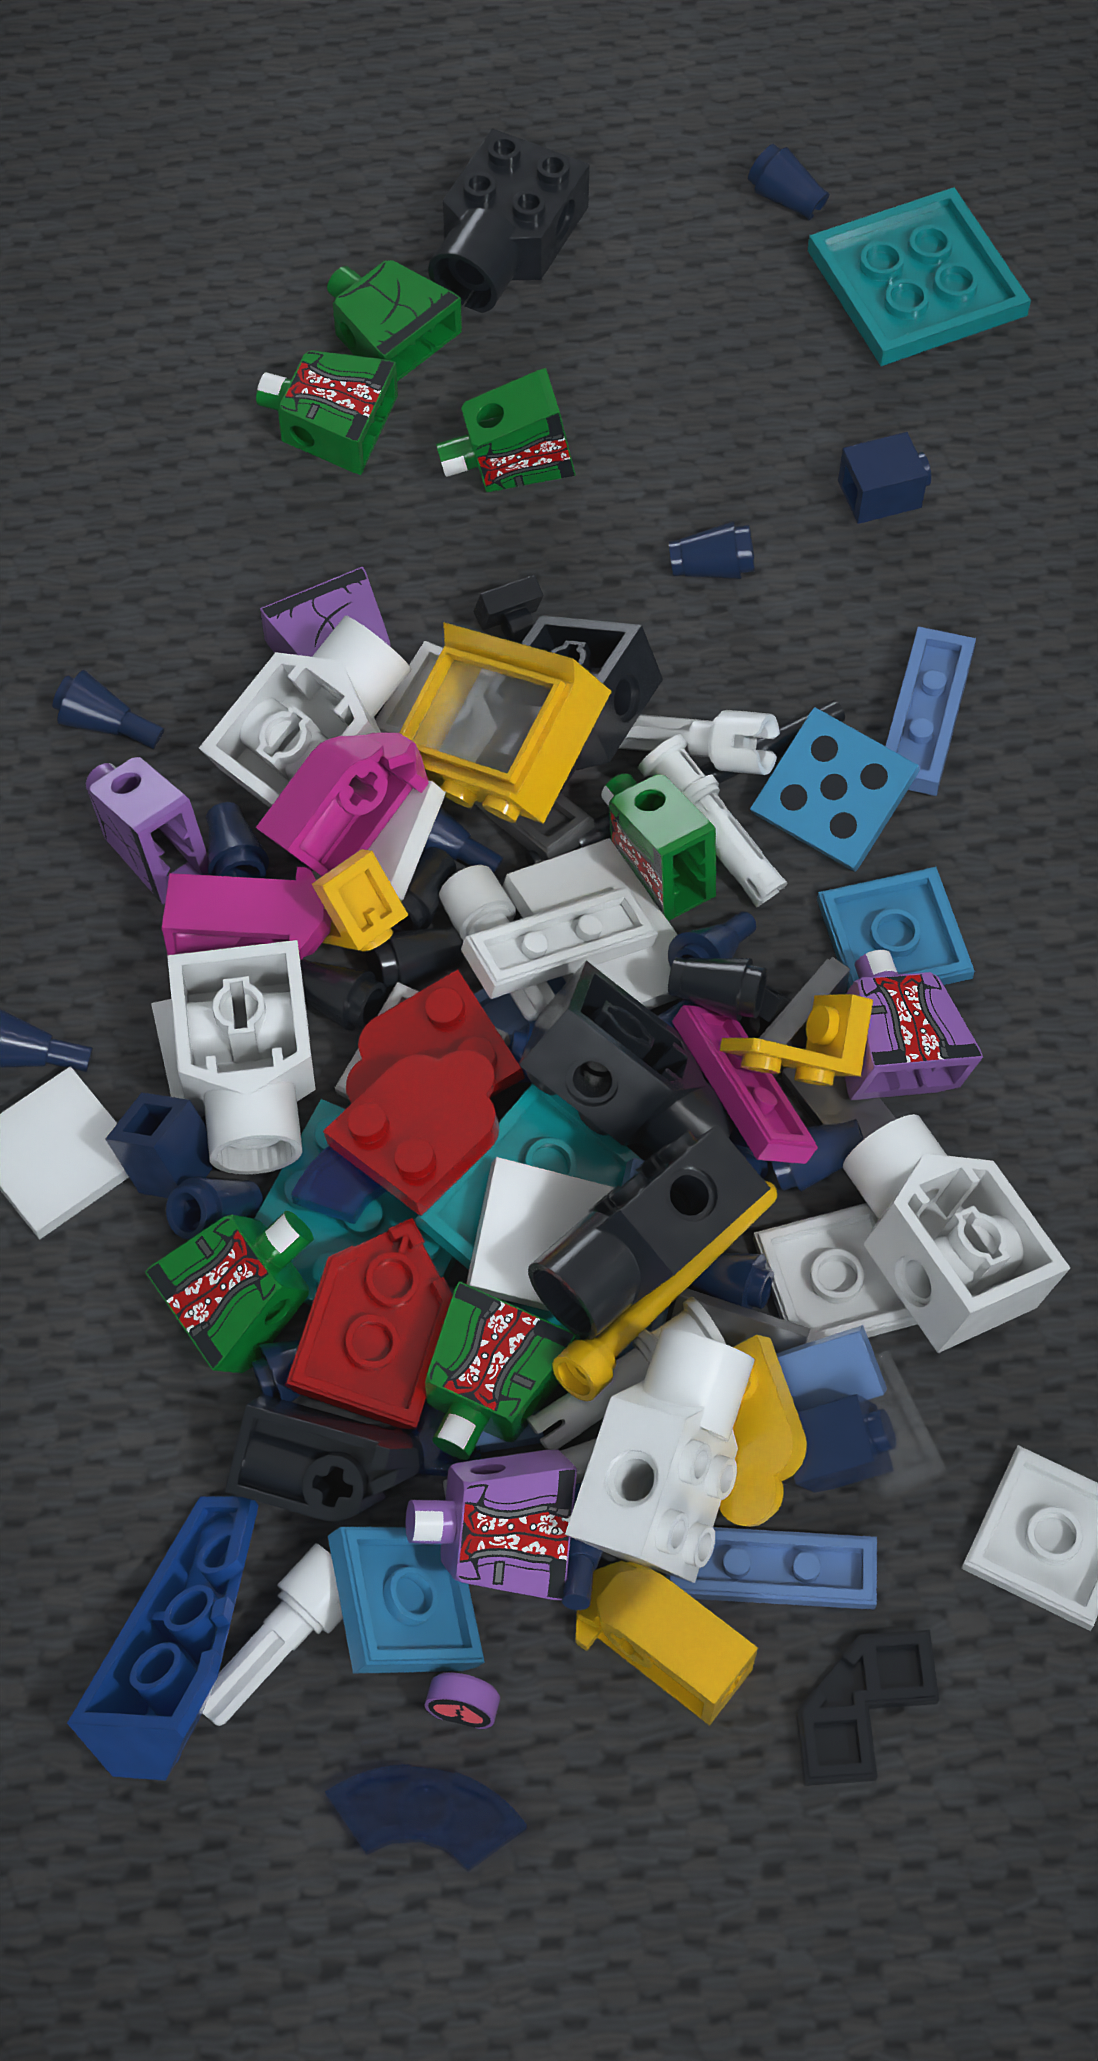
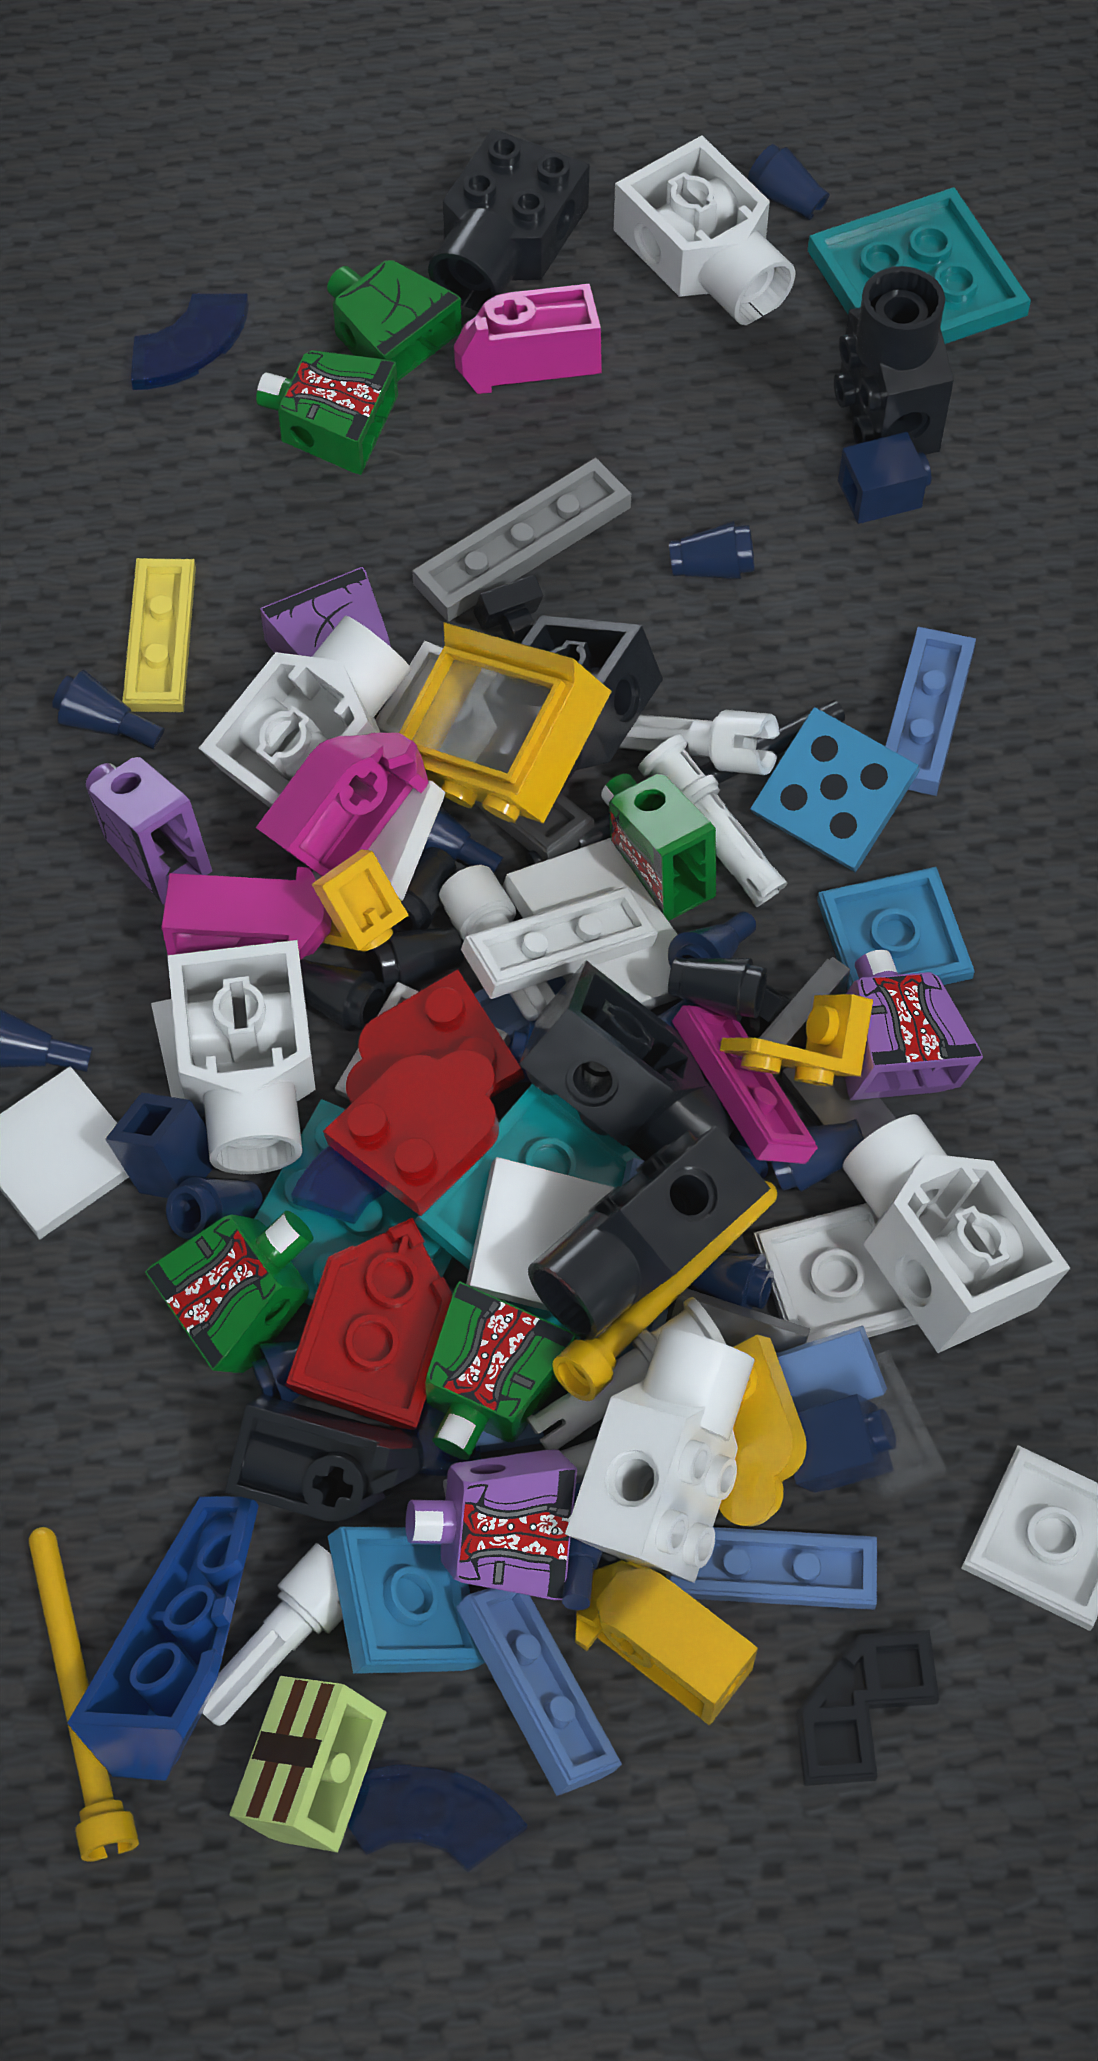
dark blue cone [206,802,269,878] -> none
medium lavender tile [425,1672,500,1729] -> none
green torso [436,368,576,493] -> none
none -> yellow piece [29,1527,139,1862]
none -> light yellow tile [123,558,196,712]
none -> clear blue tile [131,294,249,390]
none -> yellowish green brick [229,1676,386,1853]
none -> light grey plate [412,458,631,622]
none -> dark pink piece [454,283,602,394]
none -> medium blue tile [456,1588,622,1796]
none -> white brick [614,135,795,325]
none -> black brick [834,266,954,455]

